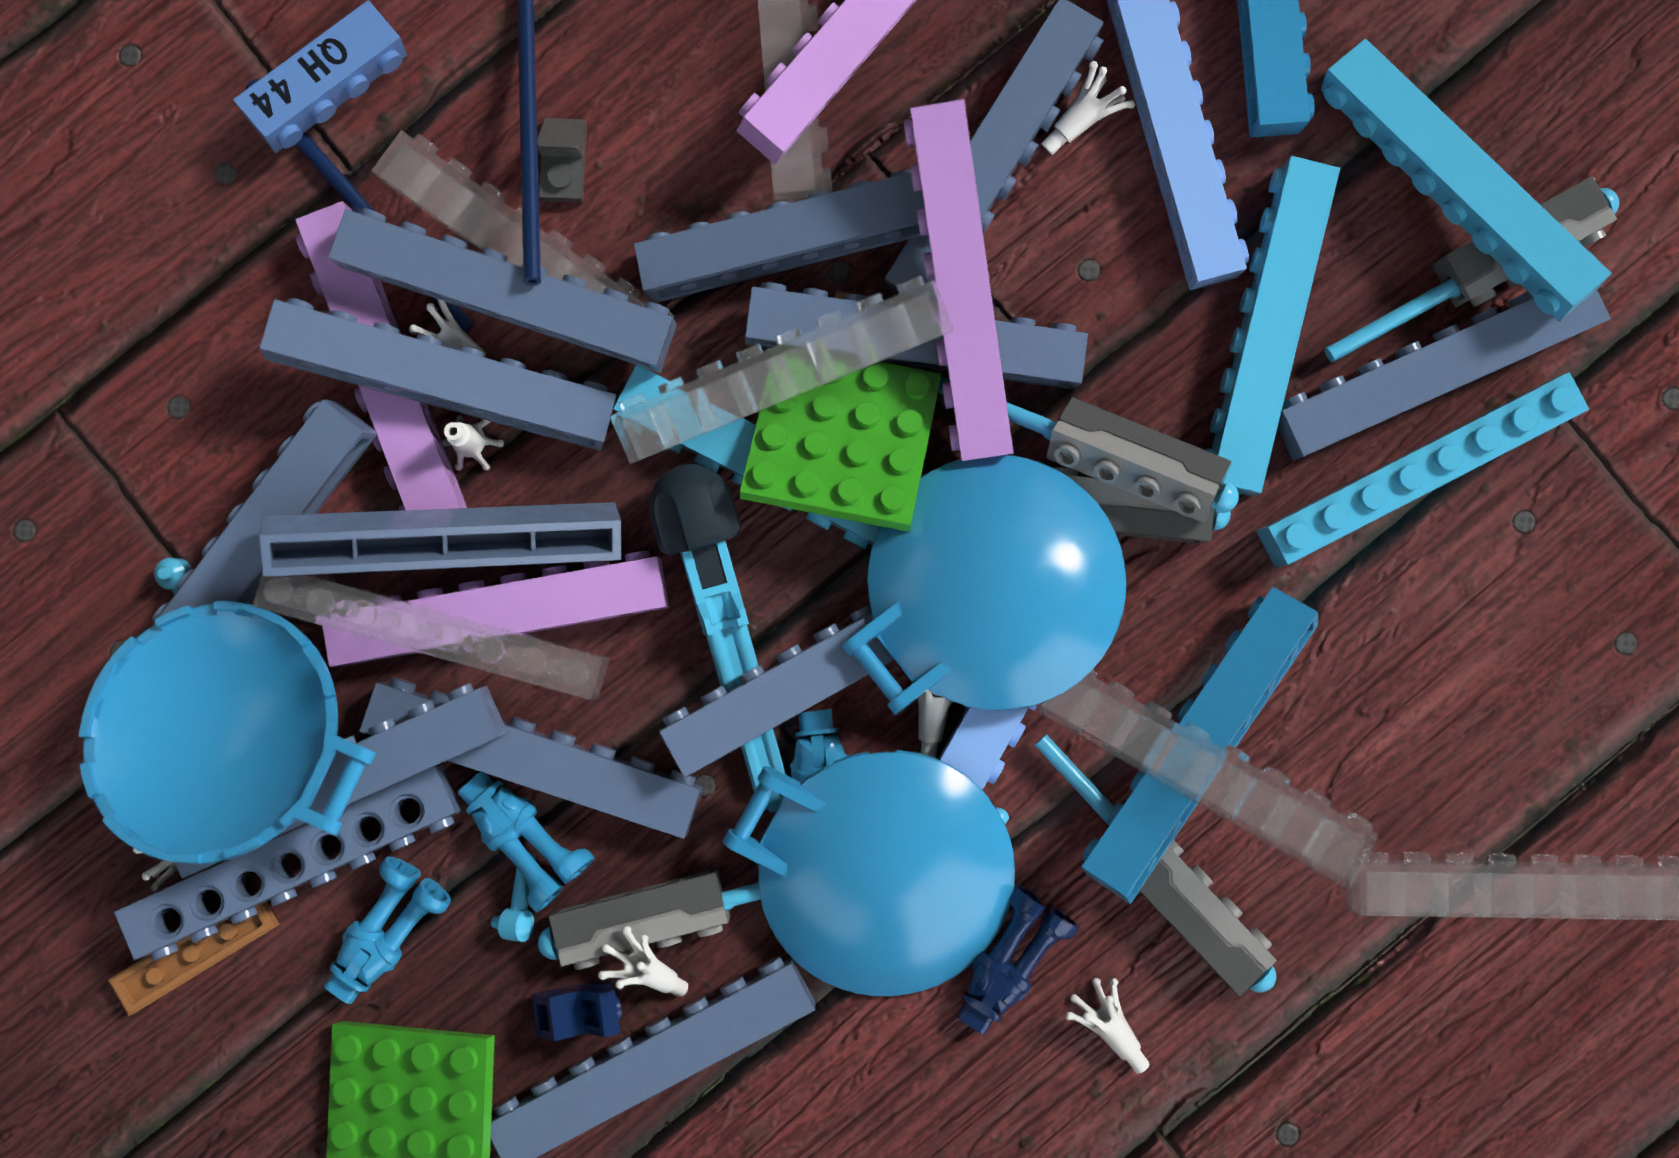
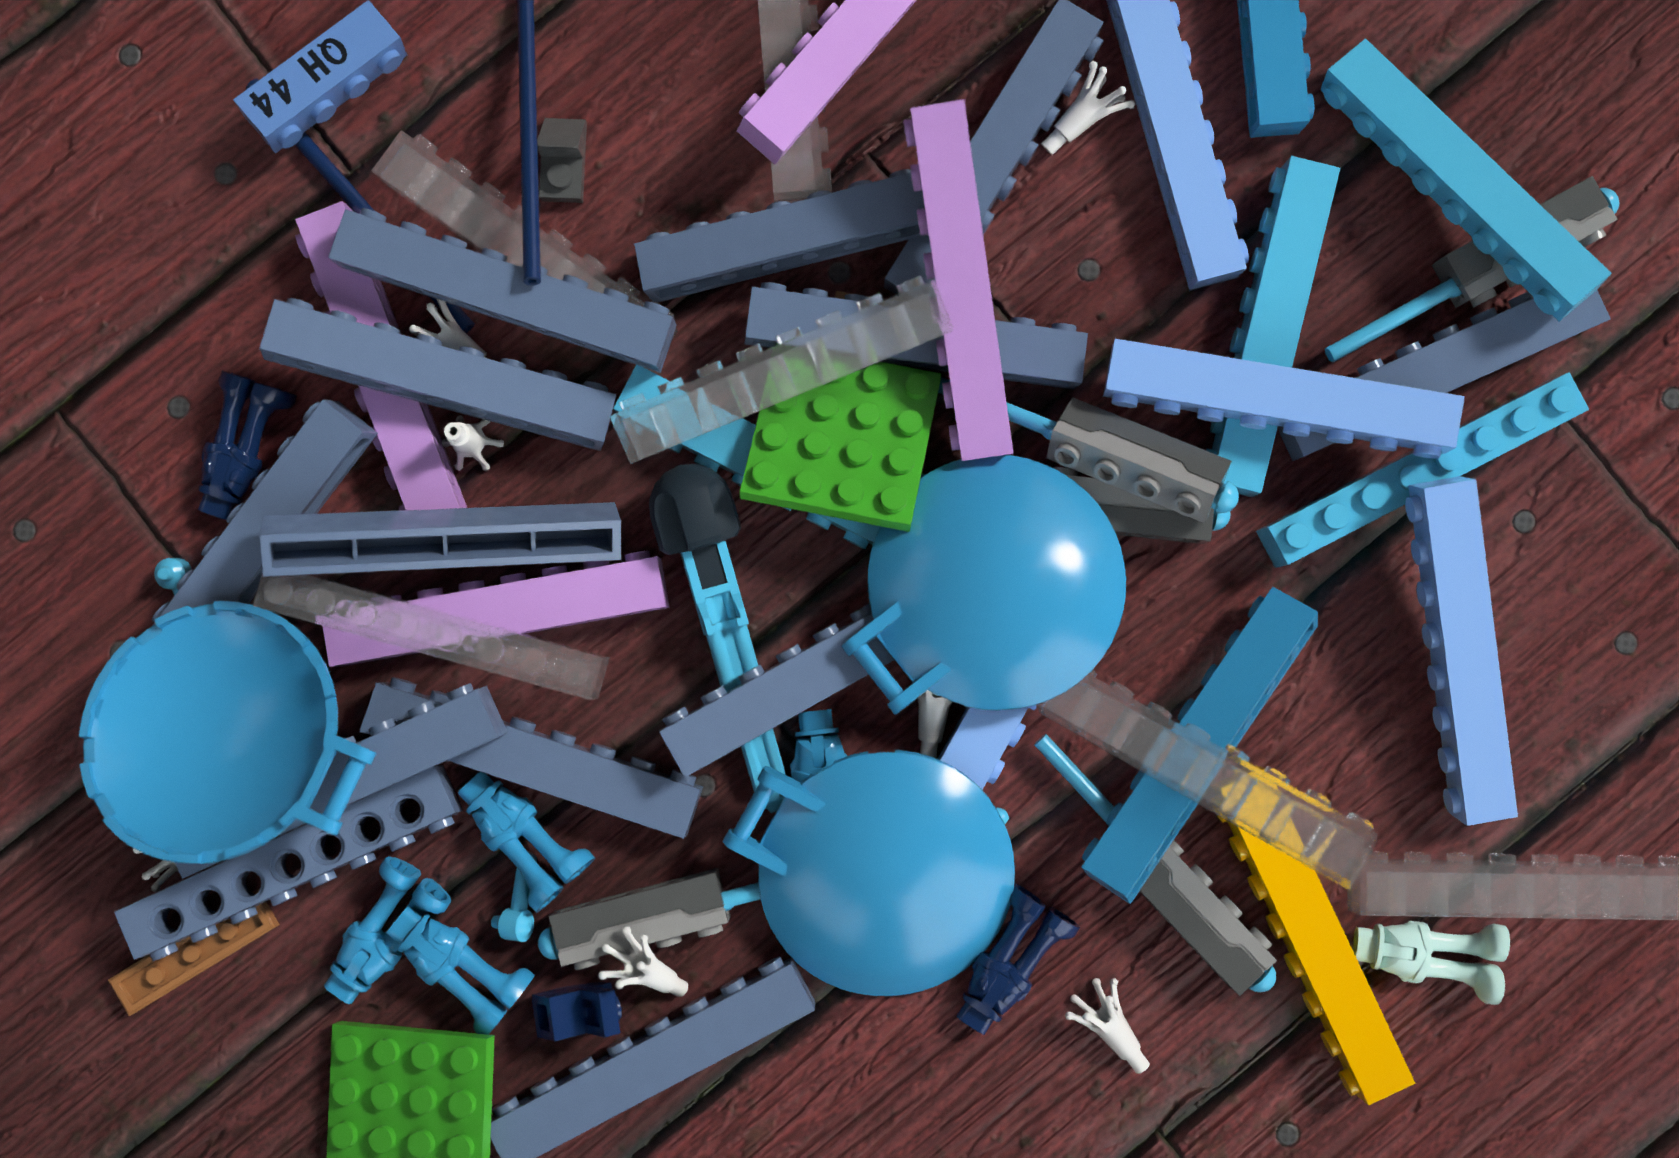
none -> dark blue piece [198,370,297,520]
none -> dark azure piece [386,906,535,1035]
none -> light blue brick [1103,339,1465,459]
none -> yellow brick [1211,766,1416,1105]
none -> light aqua piece [1352,920,1510,1005]
none -> light blue brick [1405,476,1518,826]

